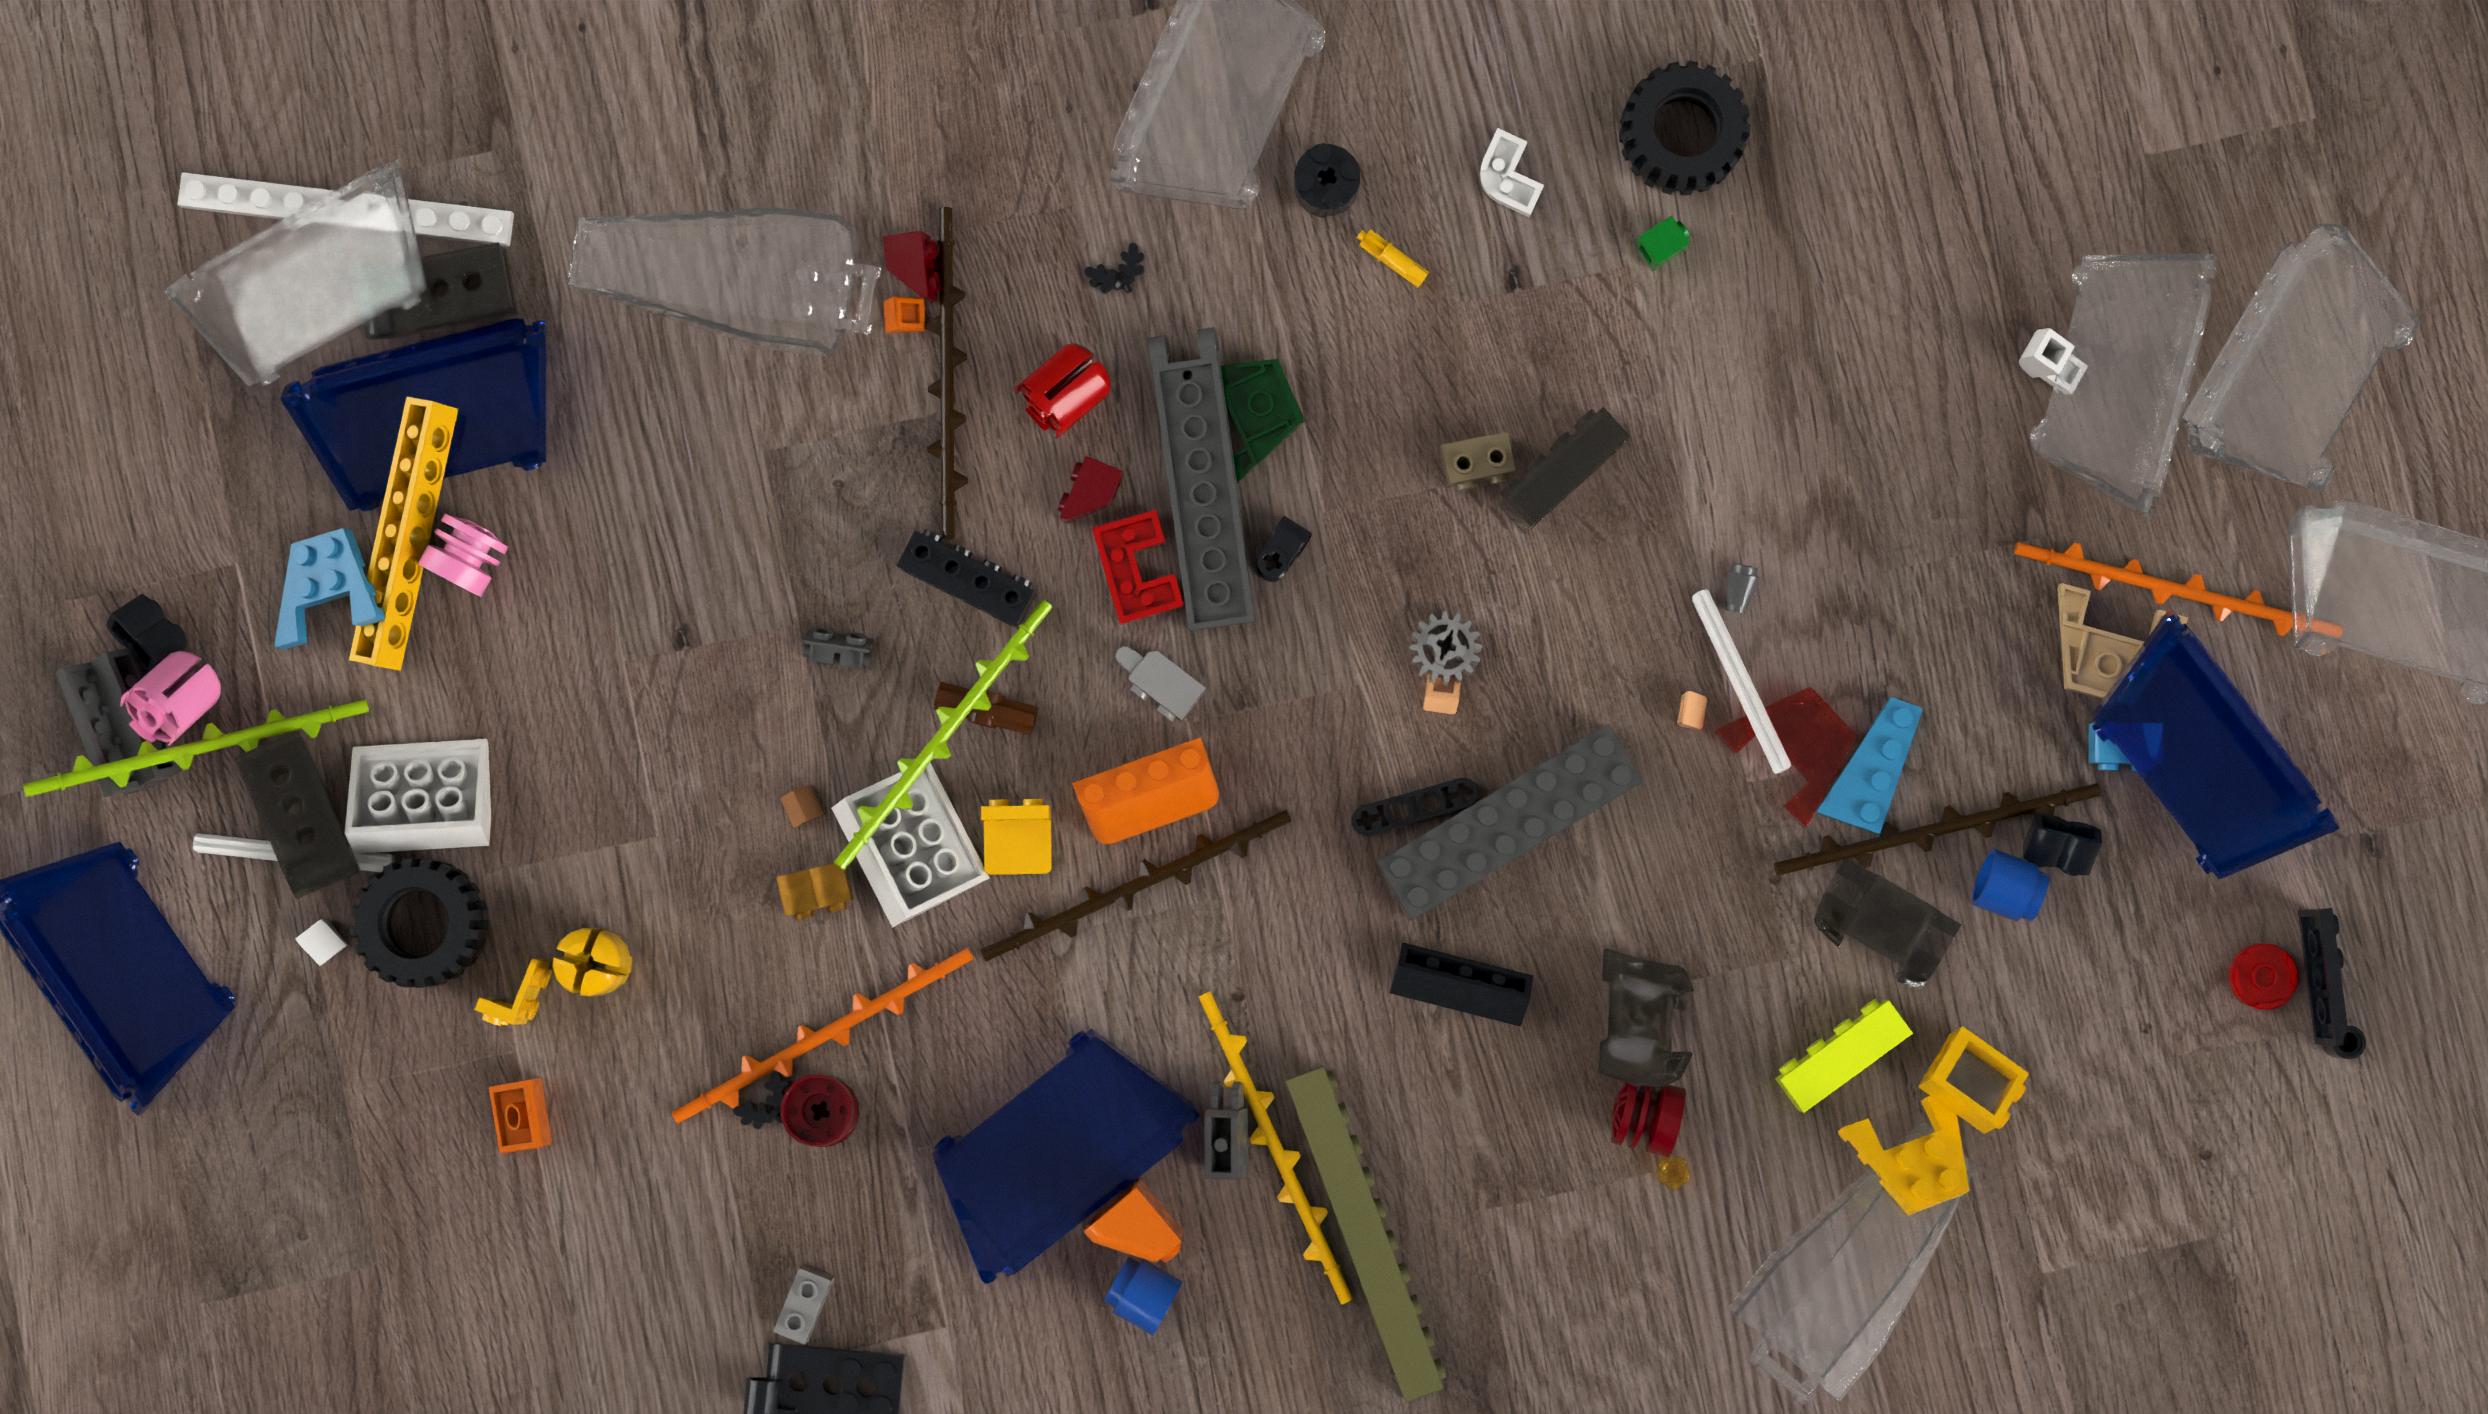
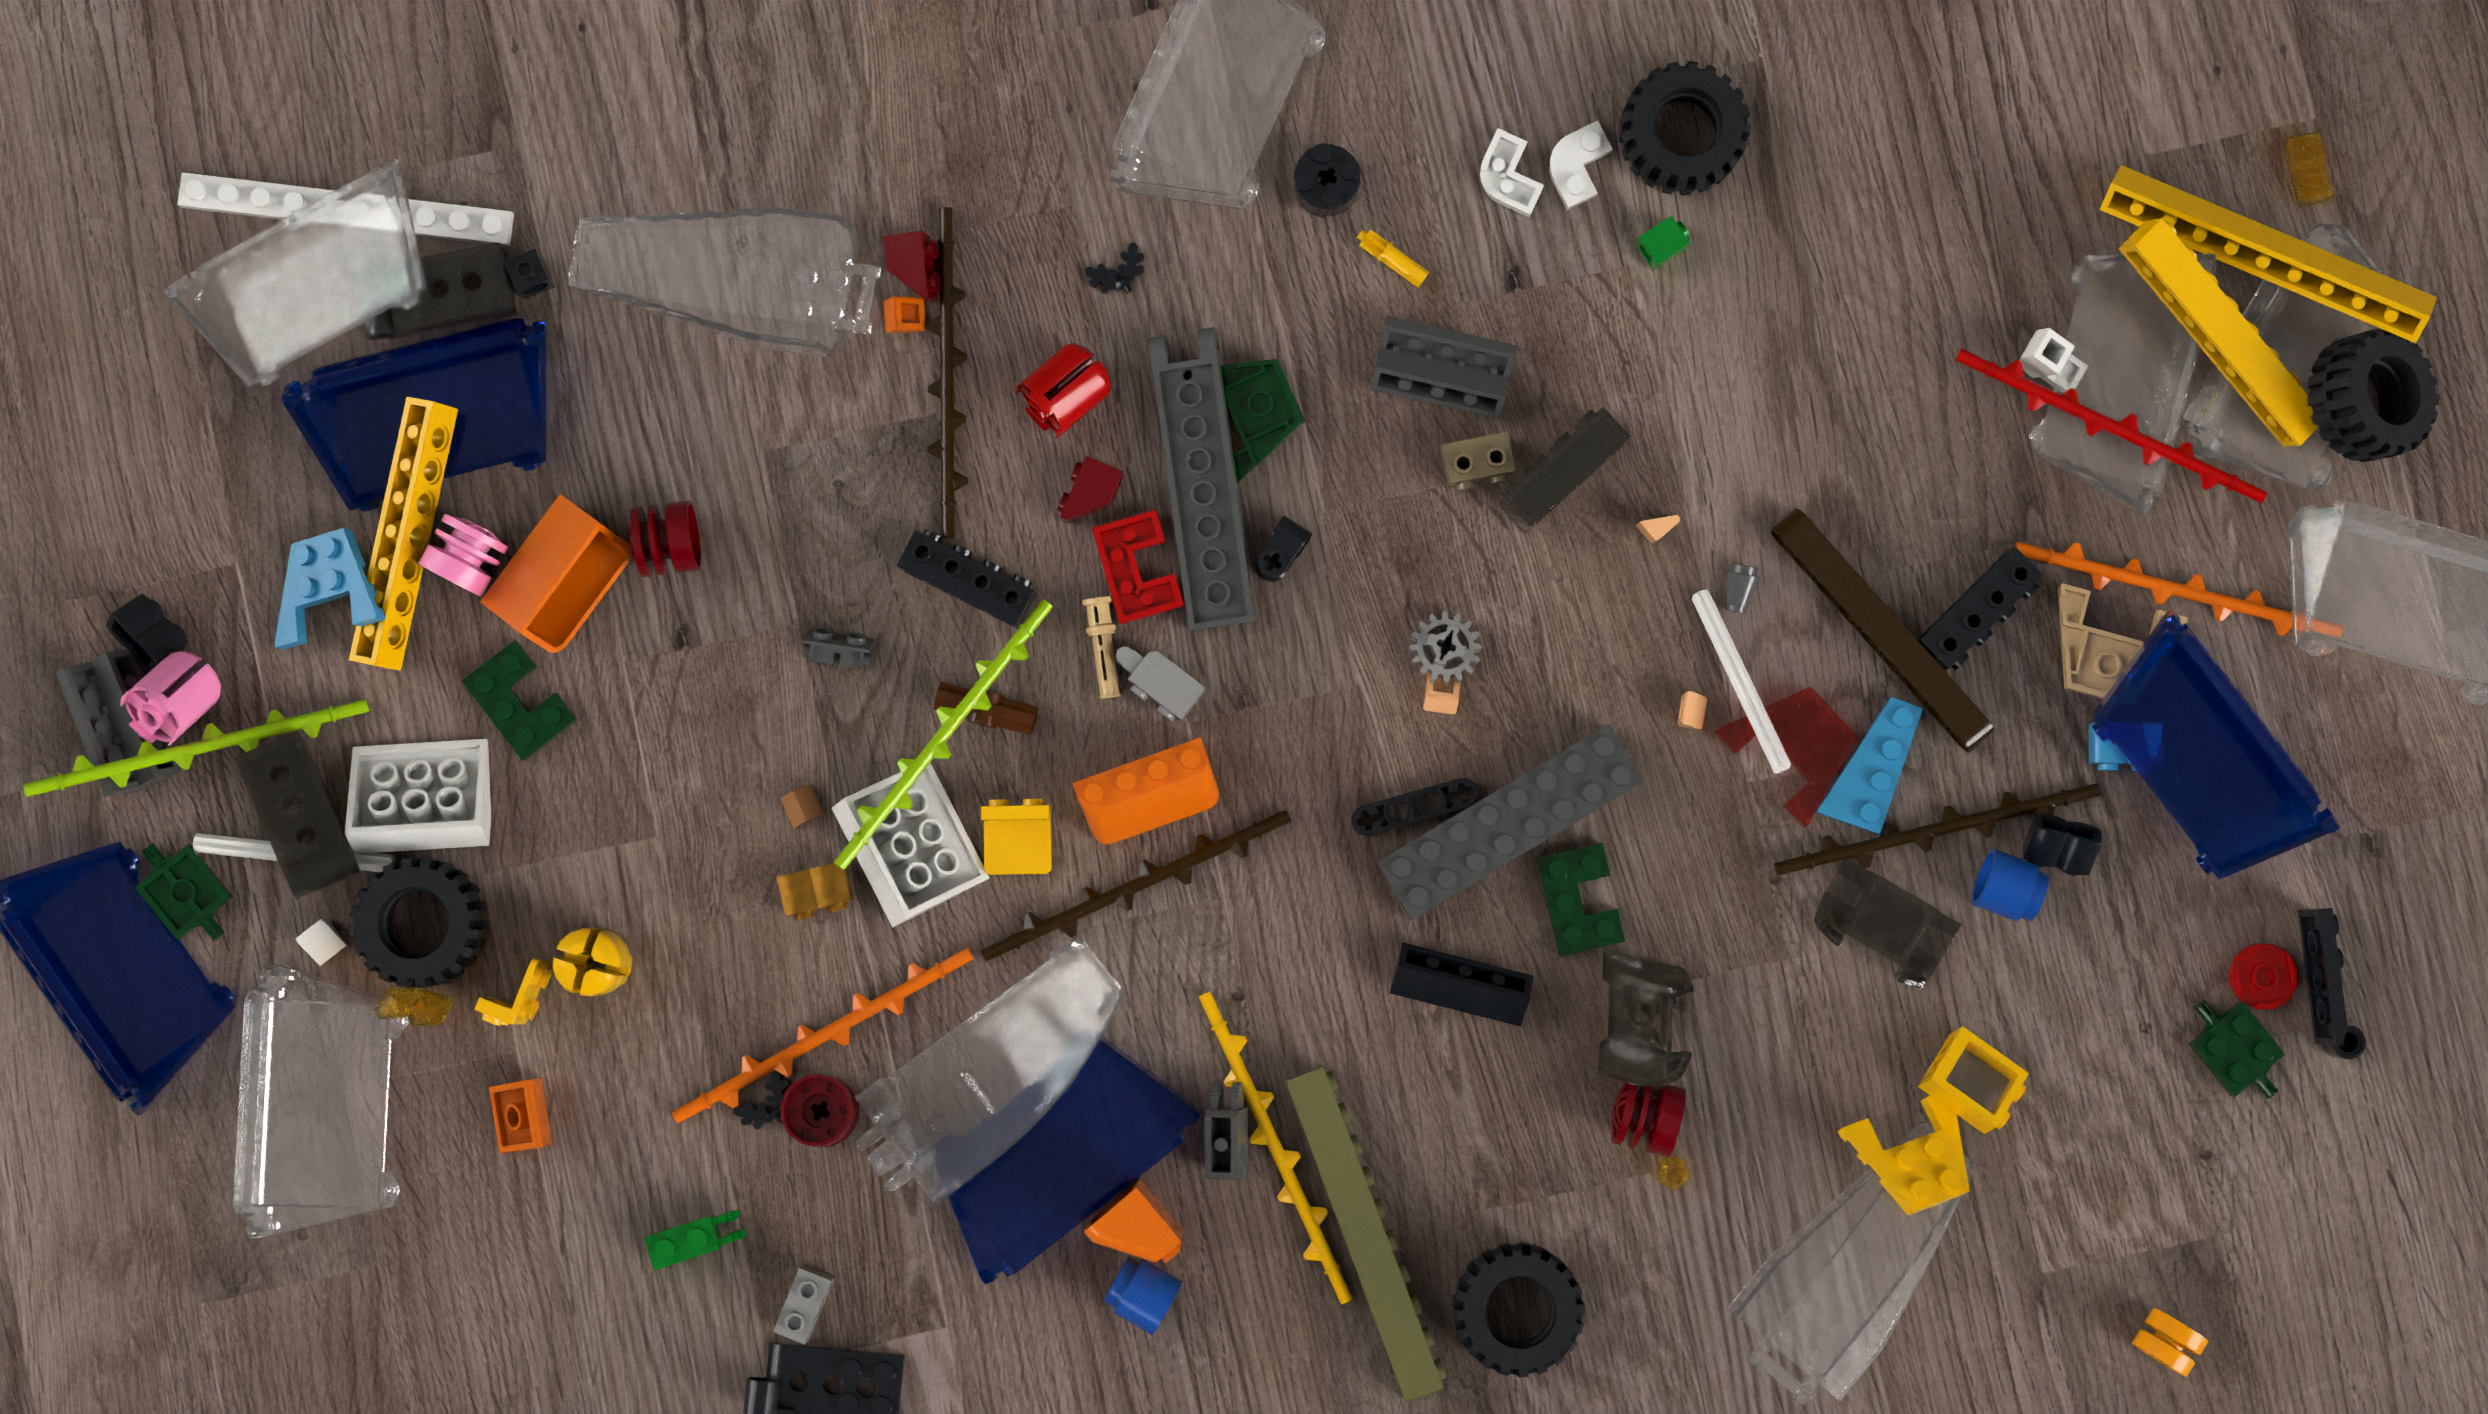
neon yellow brick [1775,998,1913,1113] -> none
none -> dark green plate [135,843,233,941]
none -> clear windscreen [233,965,408,1239]
none -> clear yellow slope [374,987,456,1027]
none -> dark green plate [462,640,578,761]
none -> orange windscreen [480,494,632,653]
none -> black brick [504,249,555,299]
none -> dark red wheel [629,500,702,577]
none -> green hinge [644,1209,747,1271]
none -> clear windscreen [854,939,1124,1206]
none -> tan pin [1082,596,1121,699]
none -> dark grey brick [1370,316,1518,419]
none -> black tyre [1452,1242,1585,1378]
none -> dark green plate [1536,843,1625,956]
none -> white plate [1549,121,1613,210]
none -> light nougat slope [1636,515,1681,544]
none -> dark brown beam [1770,508,1995,753]
none -> black brick [1917,546,2043,670]
none -> red plant [1955,348,2268,504]
none -> yellow brick [2099,165,2437,343]
none -> yellow brick [2118,218,2318,447]
none -> light orange wheel [2131,1307,2209,1378]
none -> dark green plate [2189,1000,2285,1099]
none -> clear yellow slope [2285,131,2334,208]
none -> black tyre [2307,328,2439,462]

